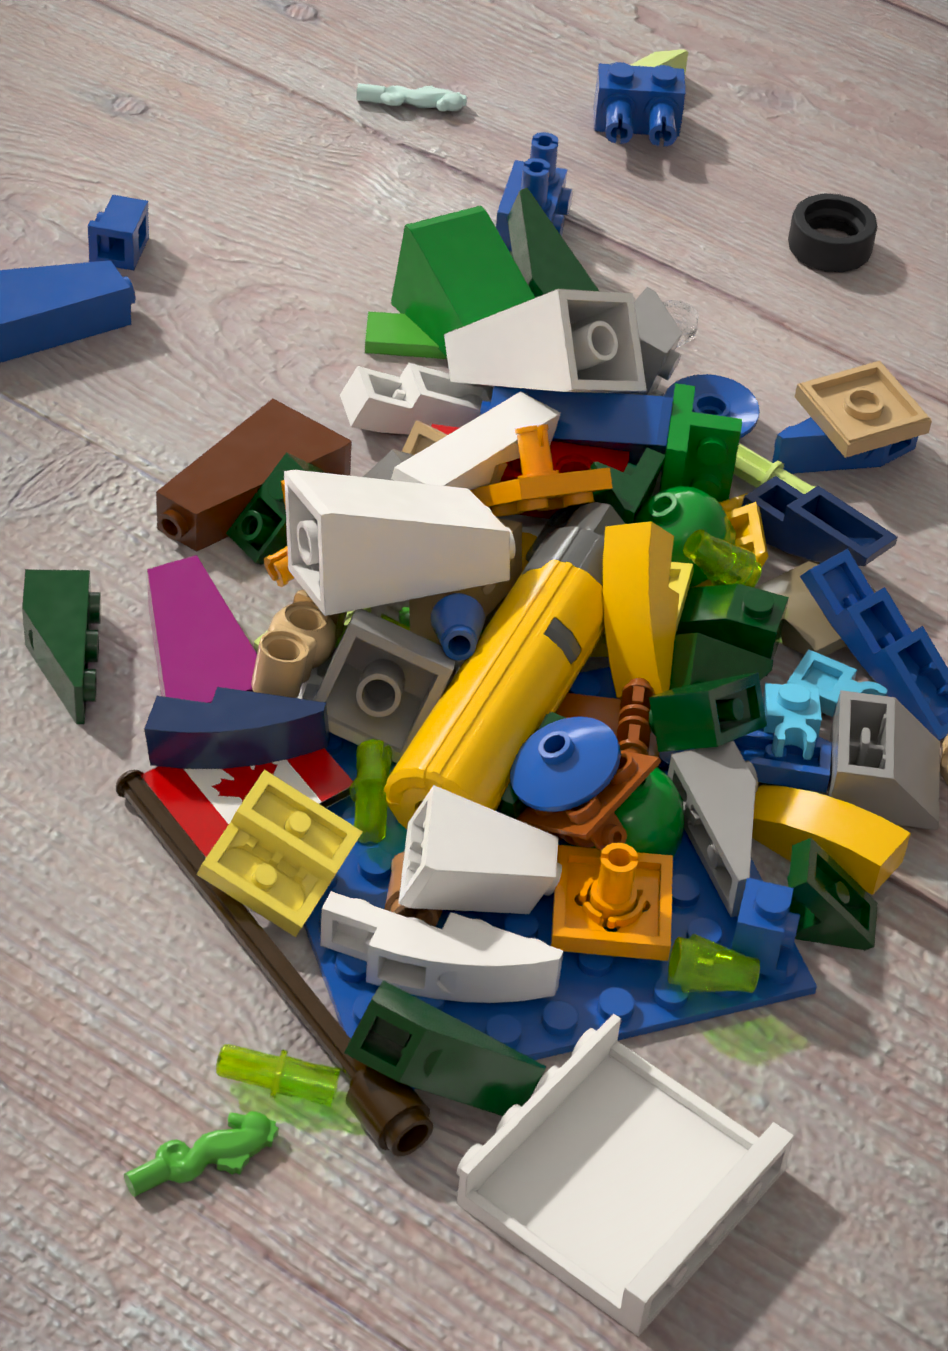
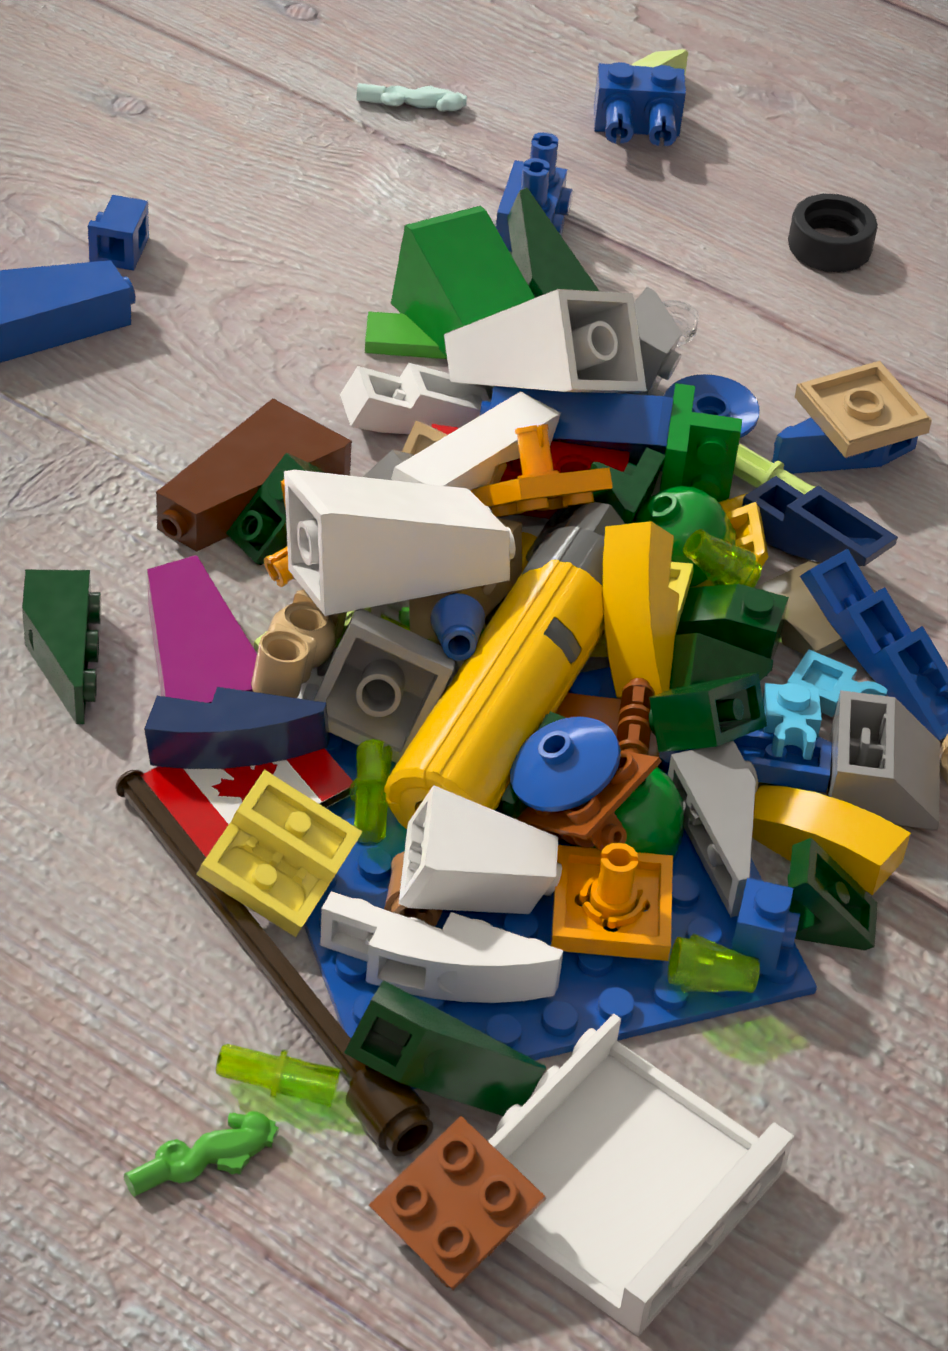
none -> dark orange hinge [369,1116,547,1290]

